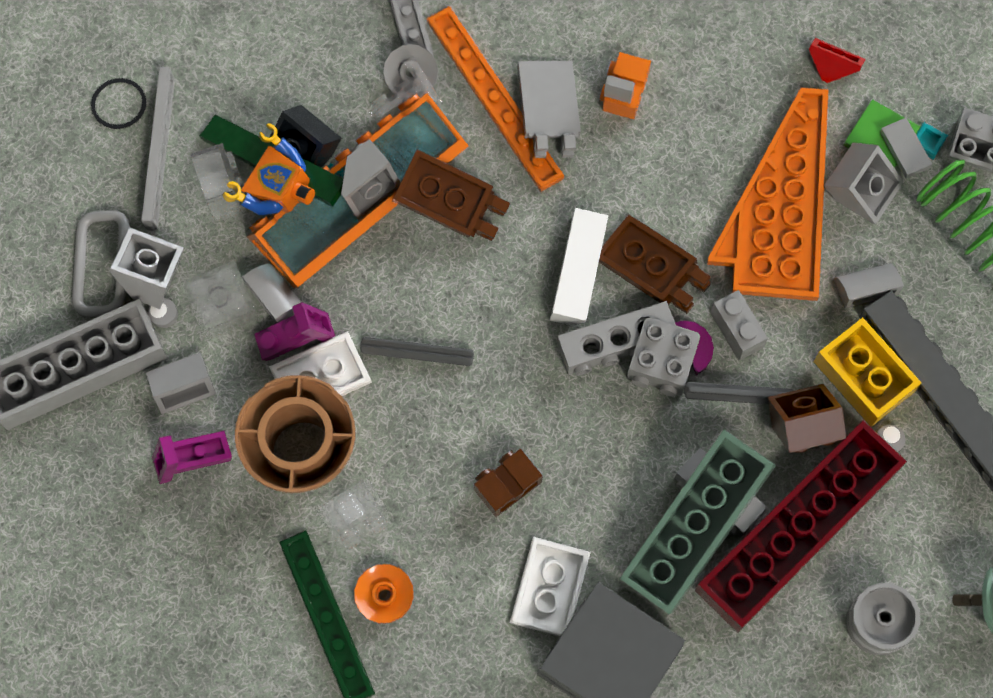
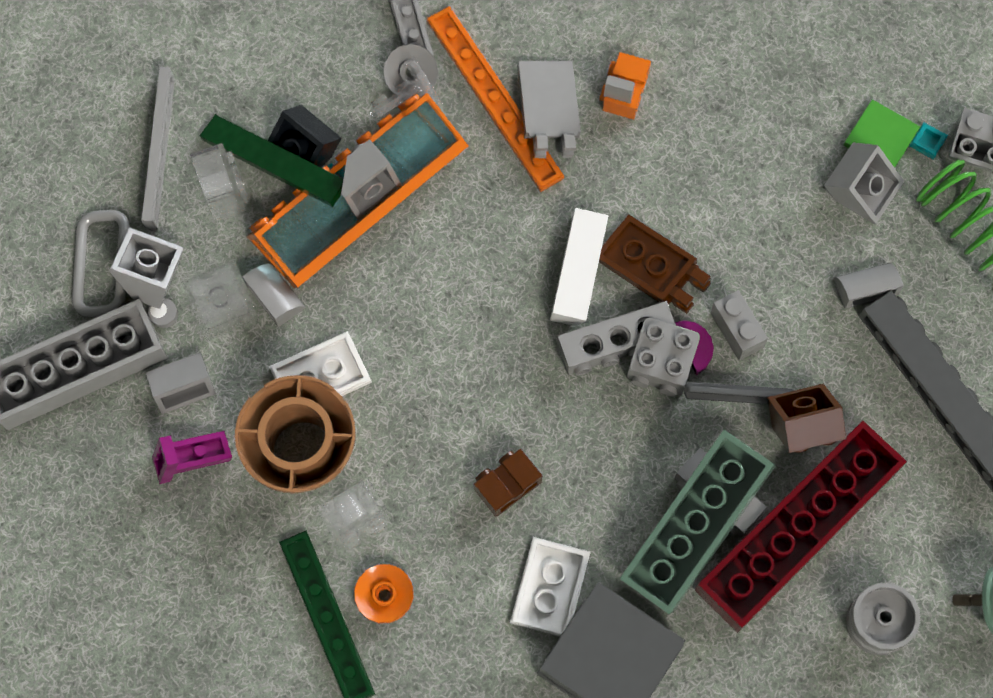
black piece [91,78,146,129] -> none
torso [223,124,315,215] -> none
magenta bracket [254,302,336,361] -> none
dark grey axle [360,337,474,366] -> none
reddish brown tile [392,149,510,241] -> none
orange wing [707,87,828,301] -> none
red slope [809,38,866,83] -> none
yellow brick [814,317,922,427] -> none
tile [877,425,906,452] -> none
light grey tile [880,118,933,179] -> none

